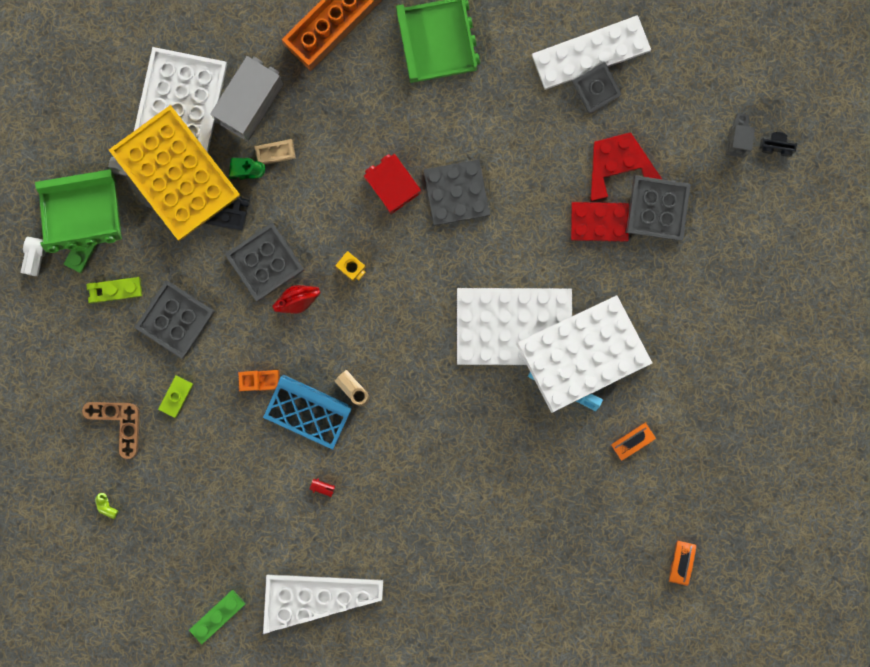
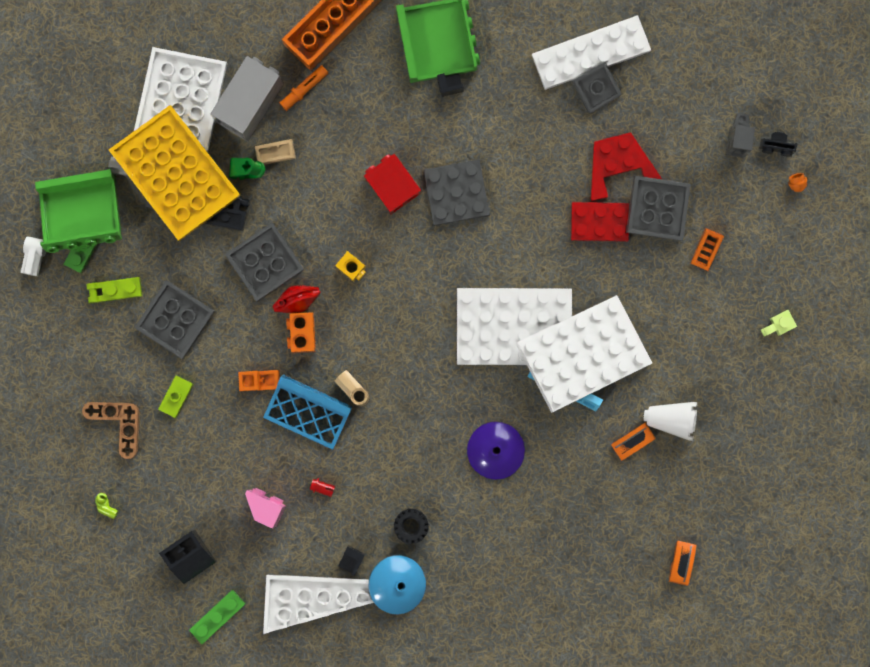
none -> black slope [159,530,216,584]
none -> bright pink slope [245,488,286,529]
none -> orange pin [279,65,328,111]
none -> orange brick [286,312,316,353]
none -> black panel [338,545,365,576]
none -> dark azure dish [368,555,426,614]
none -> black tyre [394,508,429,544]
none -> black panel [437,73,464,97]
none -> dark purple dish [467,422,525,480]
none -> white cone [644,402,697,441]
none -> orange slope [690,228,724,271]
none -> yellowish green plate [761,310,797,336]
none -> orange plate [788,173,808,192]

